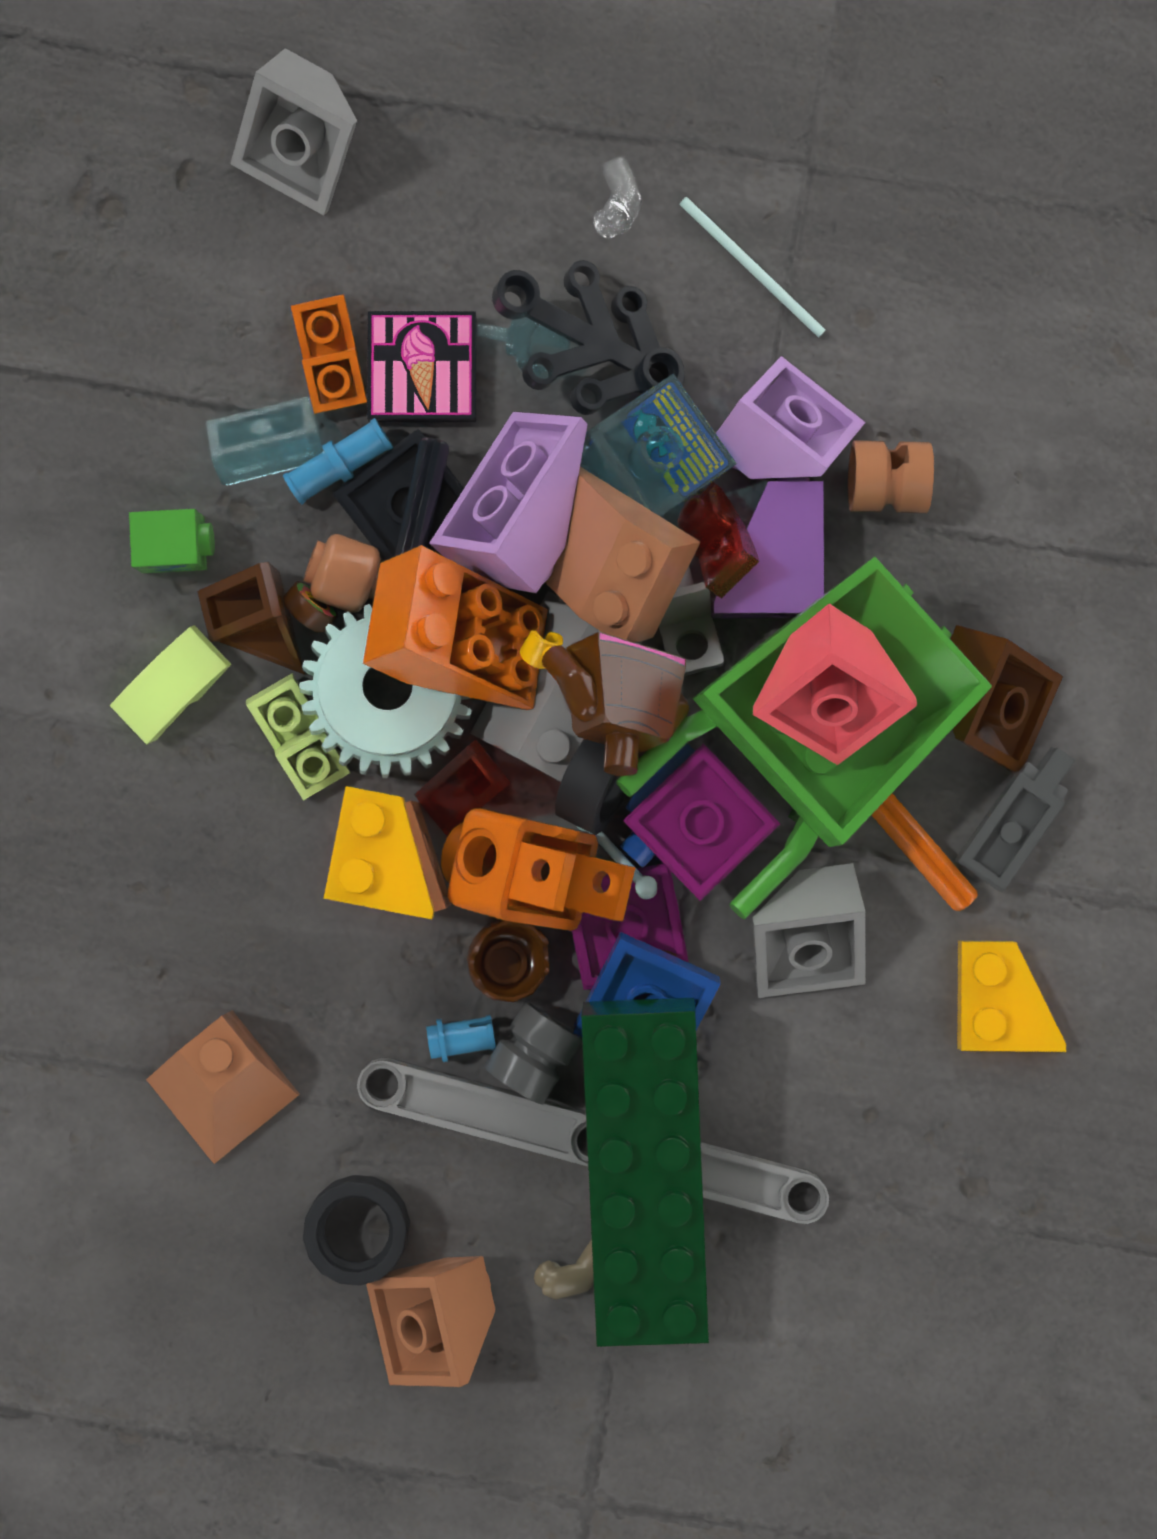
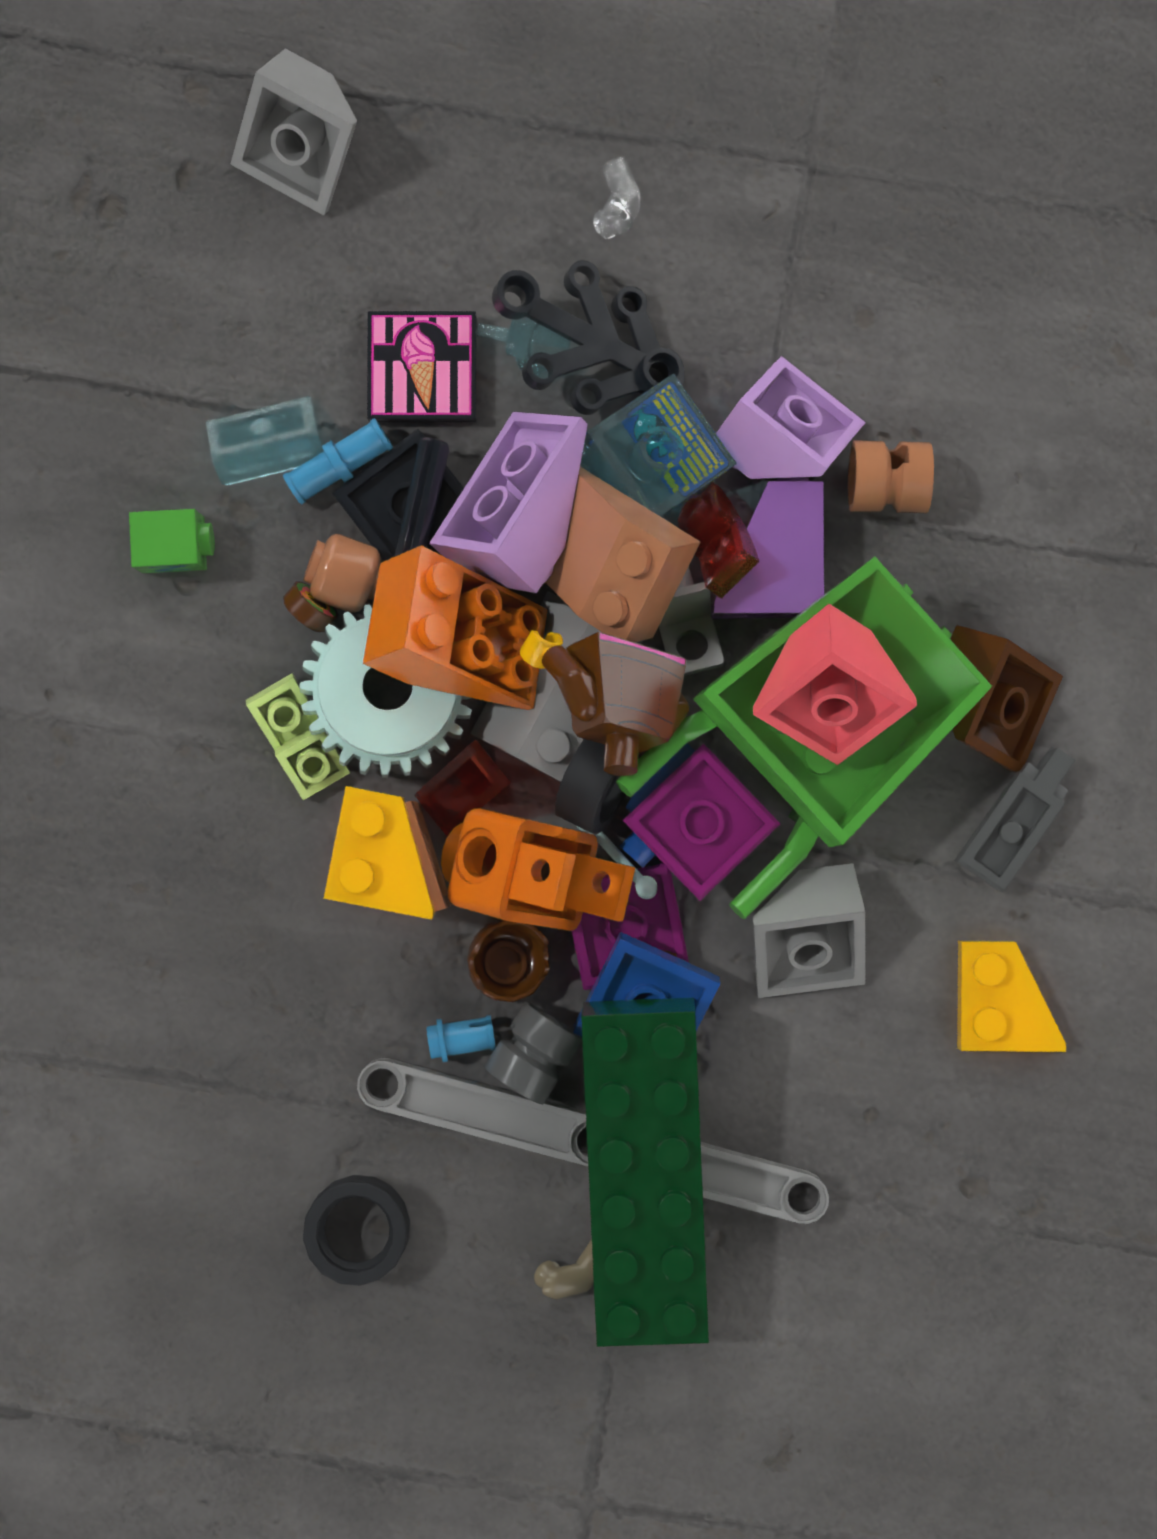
yellowish green slope [110,625,231,745] -> none
nougat slope [146,1010,300,1164] -> none
reddish brown slope [197,562,305,675] -> none
orange slope [291,294,367,414] -> none
nougat slope [366,1256,496,1387] -> none
light aqua axle [679,197,826,338] -> none
orange axle [871,793,978,911] -> none

